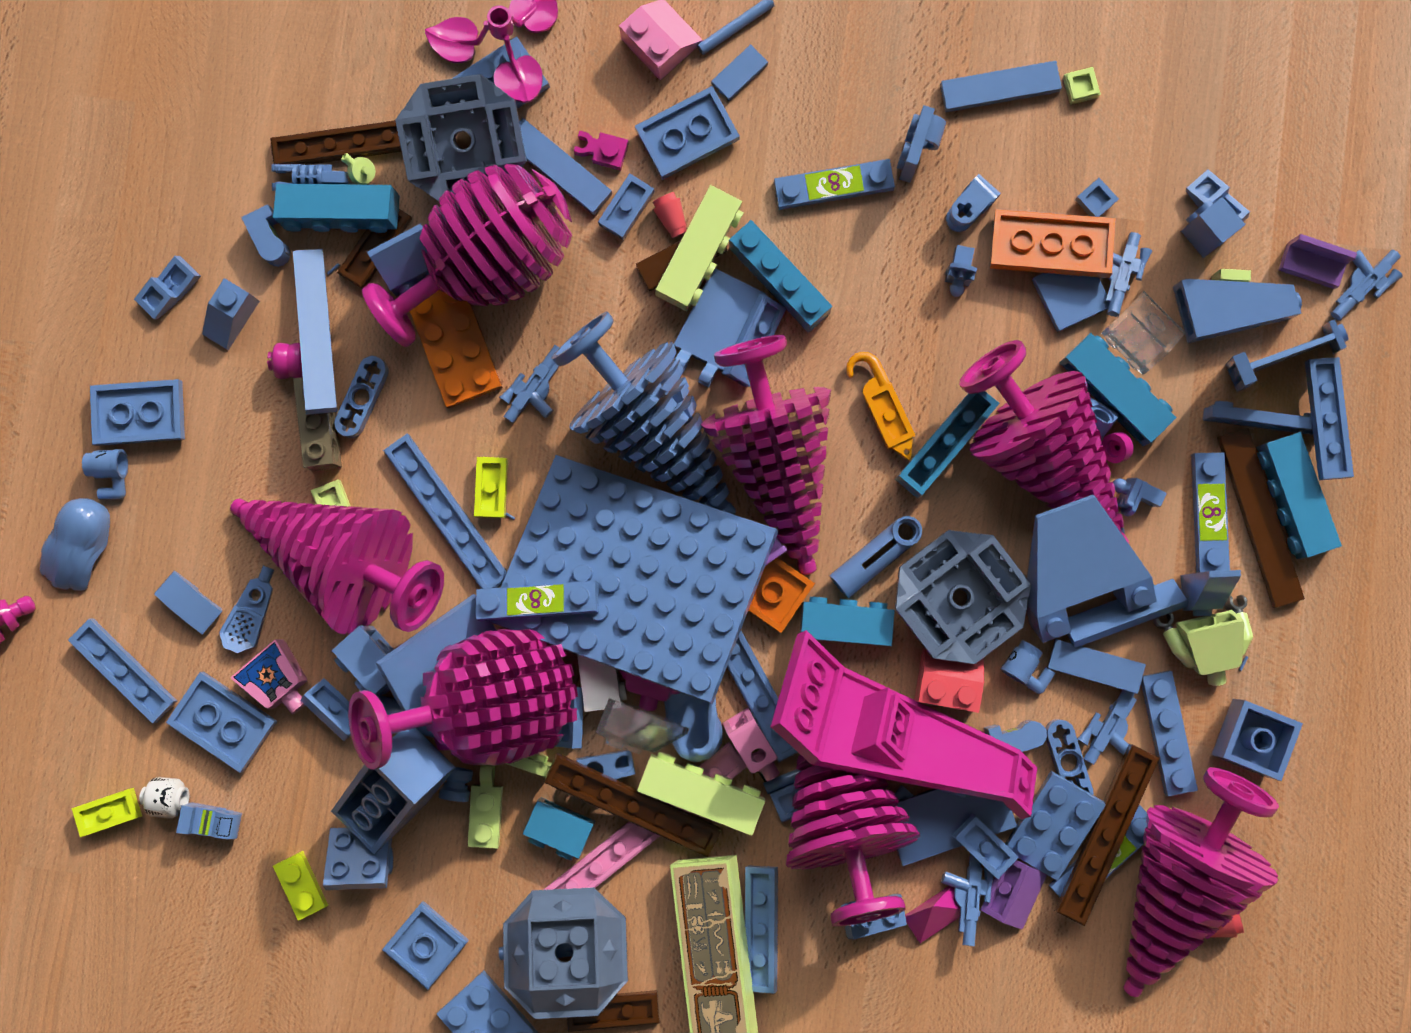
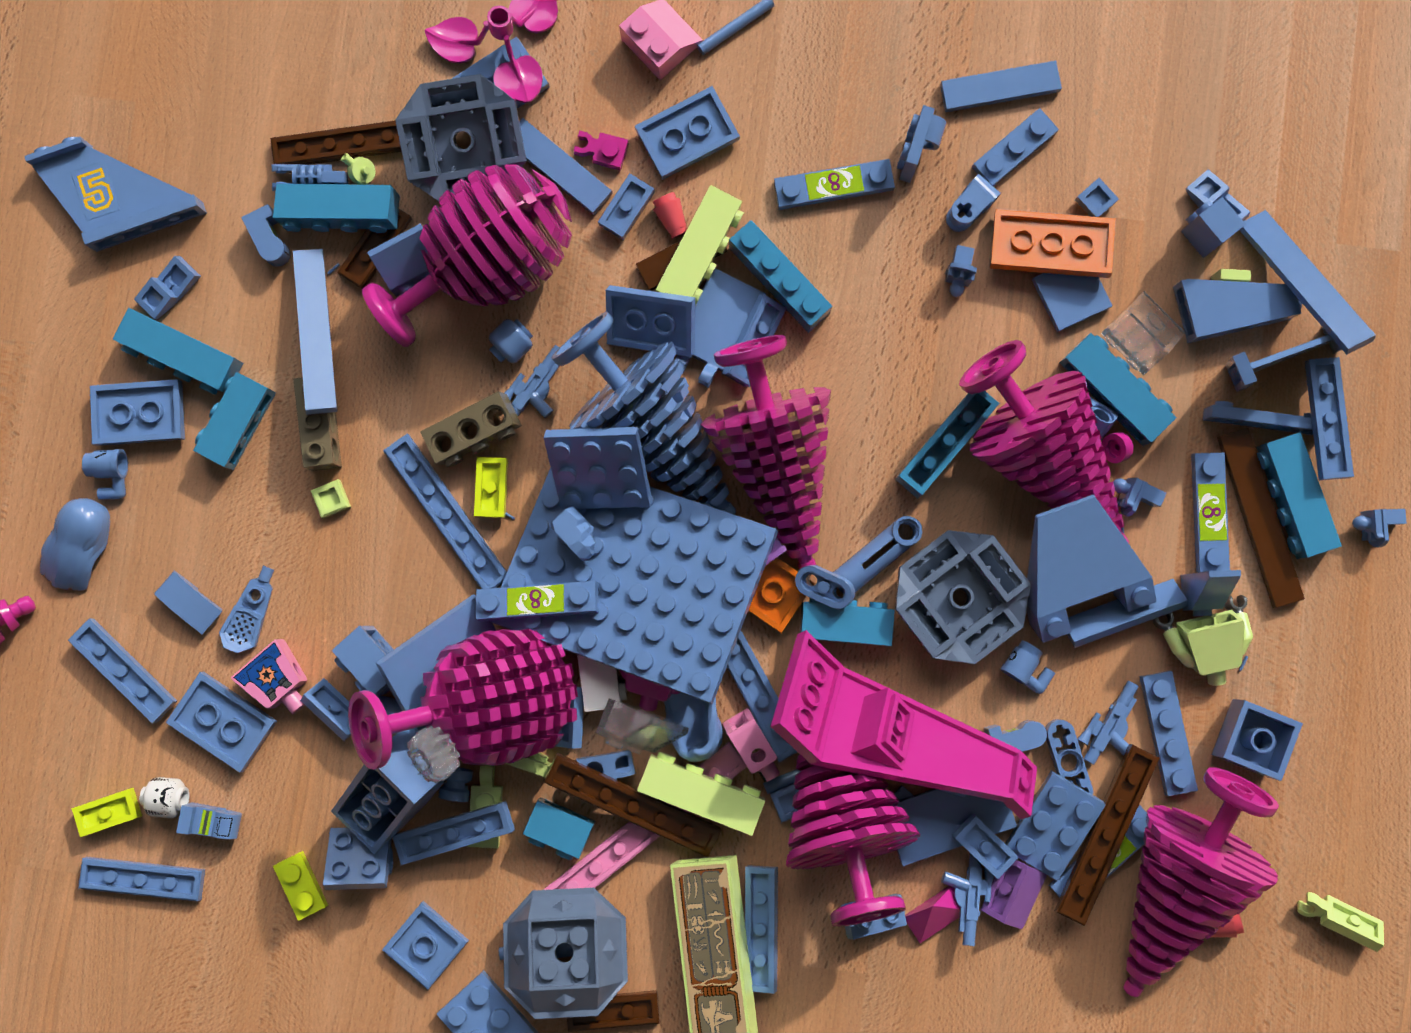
medium blue slope [202,278,260,350] -> none
dark pink plant [230,499,444,635] -> none
dark pink piece [267,343,303,379] -> none
medium blue beam [334,356,389,438] -> none
orange plate [410,290,503,408] -> none
medium blue piece [711,44,768,101] -> none
light orange plate [846,352,916,460] -> none
coral slope [914,647,984,713] -> none
medium blue tile [1047,639,1146,694] -> none
yellowish green tile [1063,67,1101,105] -> none
medium blue piece [1105,232,1152,317] -> none
medium lavender panel [1279,234,1357,289] -> none
medium blue piece [1331,250,1403,321] -> none
none -> medium blue piece [24,137,207,252]
none -> medium blue tile [78,857,205,901]
none -> dark azure brick [113,307,244,395]
none -> dark azure brick [193,372,276,470]
none -> medium blue plate [393,801,515,865]
none -> clear gear [407,726,460,783]
none -> dark tan brick [420,391,522,467]
none -> medium blue head [489,319,533,363]
none -> medium blue plate [543,427,652,509]
none -> medium blue rock [551,506,595,561]
none -> medium blue plate [606,285,695,357]
none -> medium blue plate [795,565,855,609]
none -> medium blue plate [972,108,1059,187]
none -> medium blue tile [1239,210,1376,355]
none -> yellowish green plate [1297,892,1384,952]
none -> medium blue piece [1352,509,1407,547]

